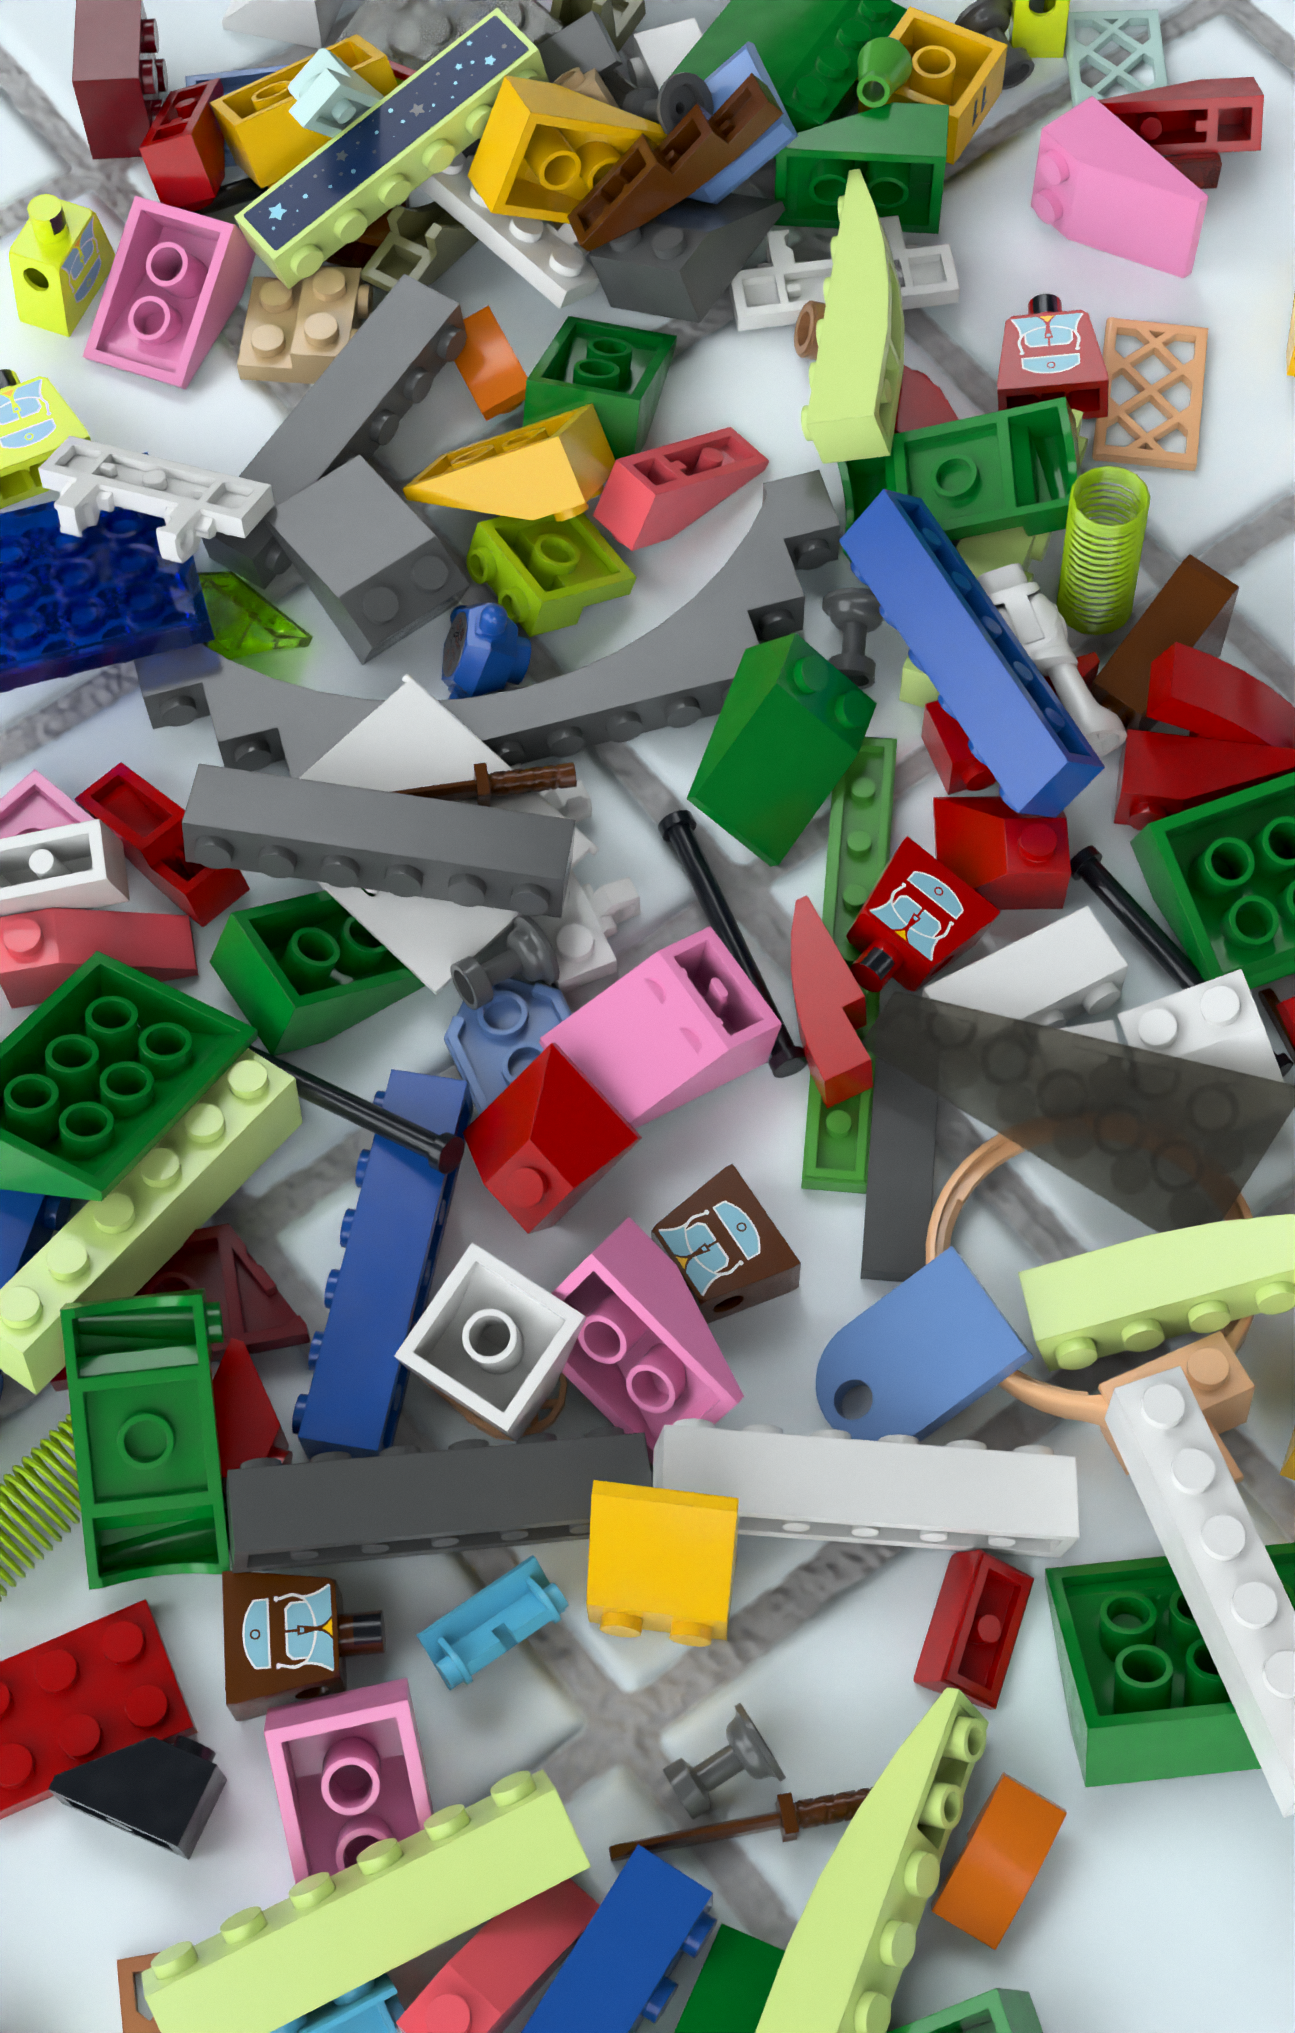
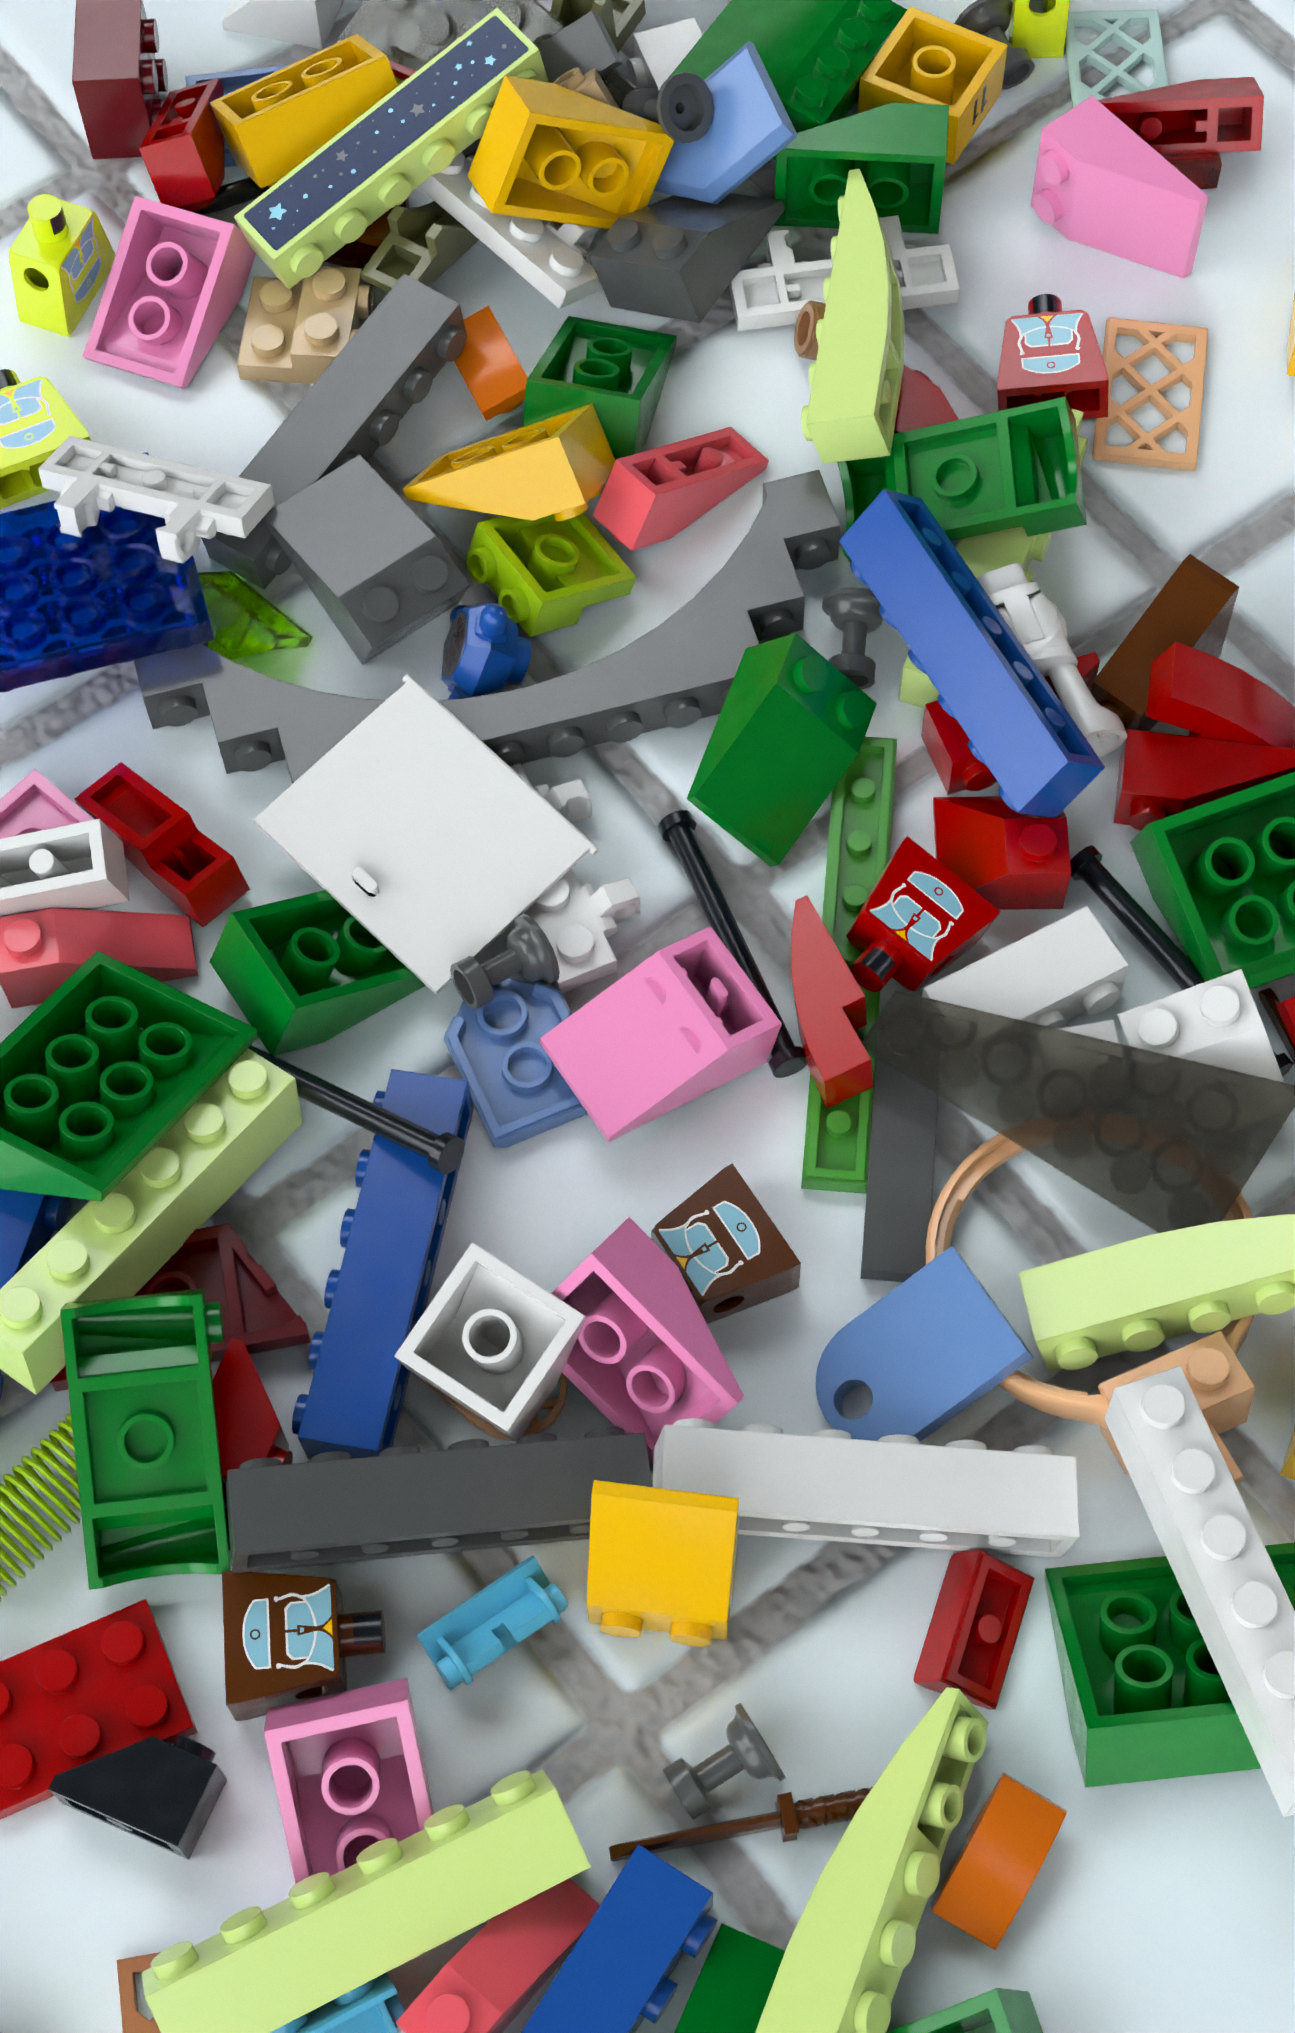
dark grey brick [182,764,576,918] -> none
light aqua slope [288,48,384,138] -> none
reddish brown sword [393,762,577,807] -> none
red slope [462,1042,642,1234] -> none
reddish brown slope [567,73,783,252] -> none
bright green cone [857,37,912,108] -> none
lime piece [1056,466,1151,635] -> none

